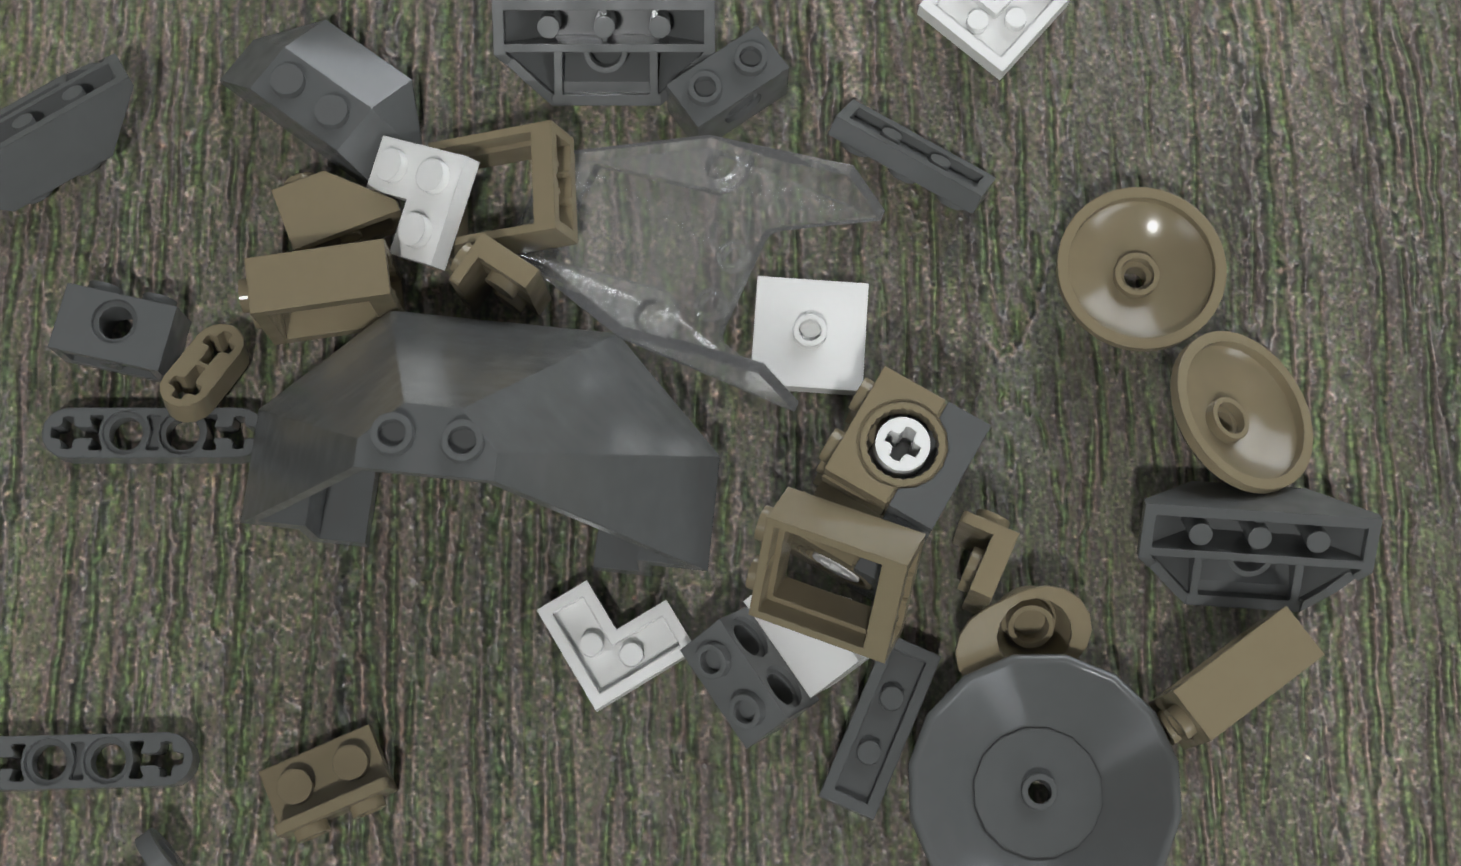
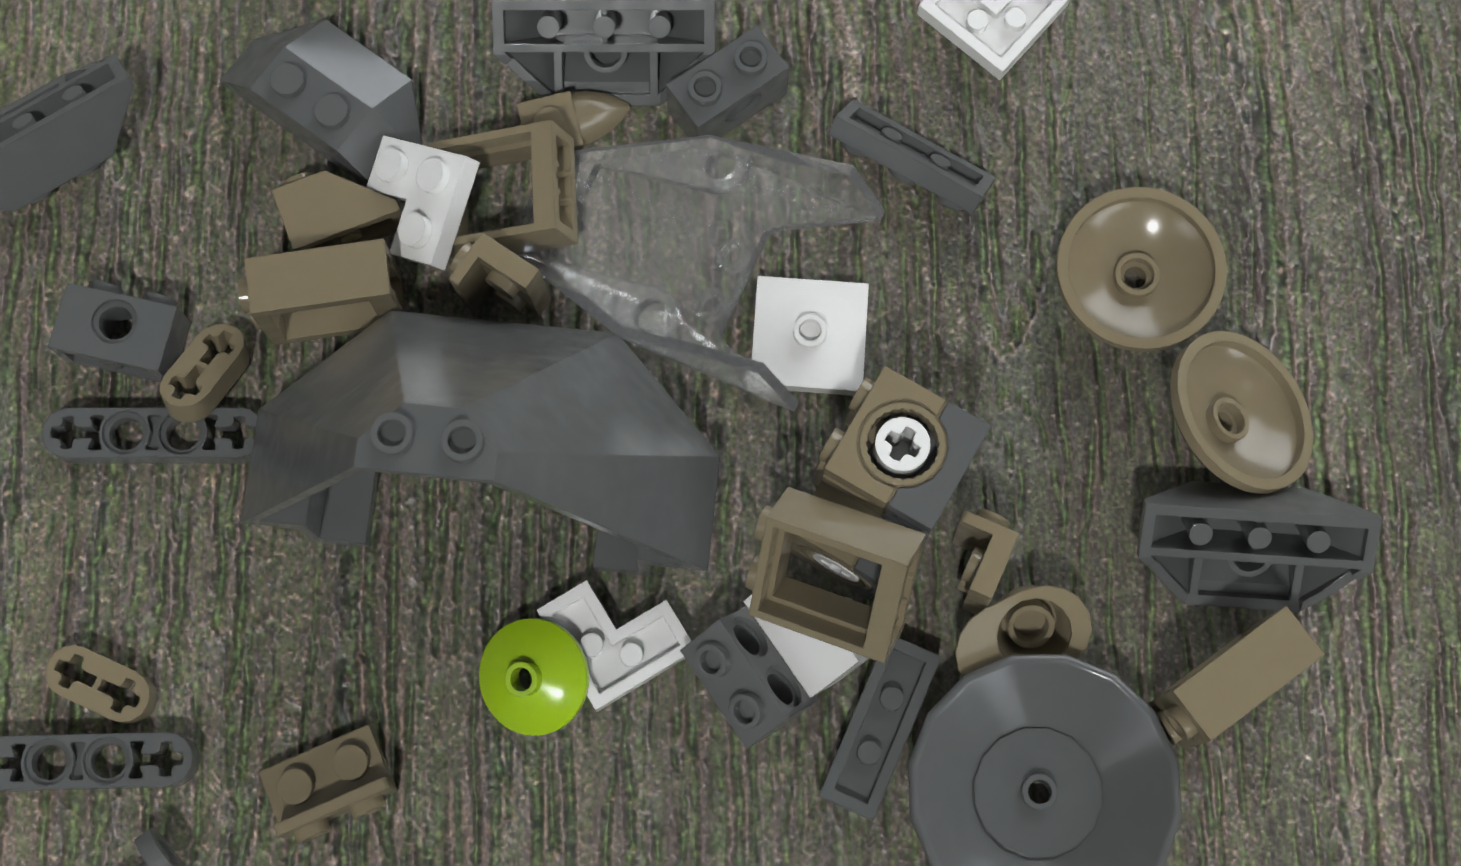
none -> dark tan beam [45,645,157,725]
none -> lime dish [479,618,589,736]
none -> dark tan plate [516,91,630,148]

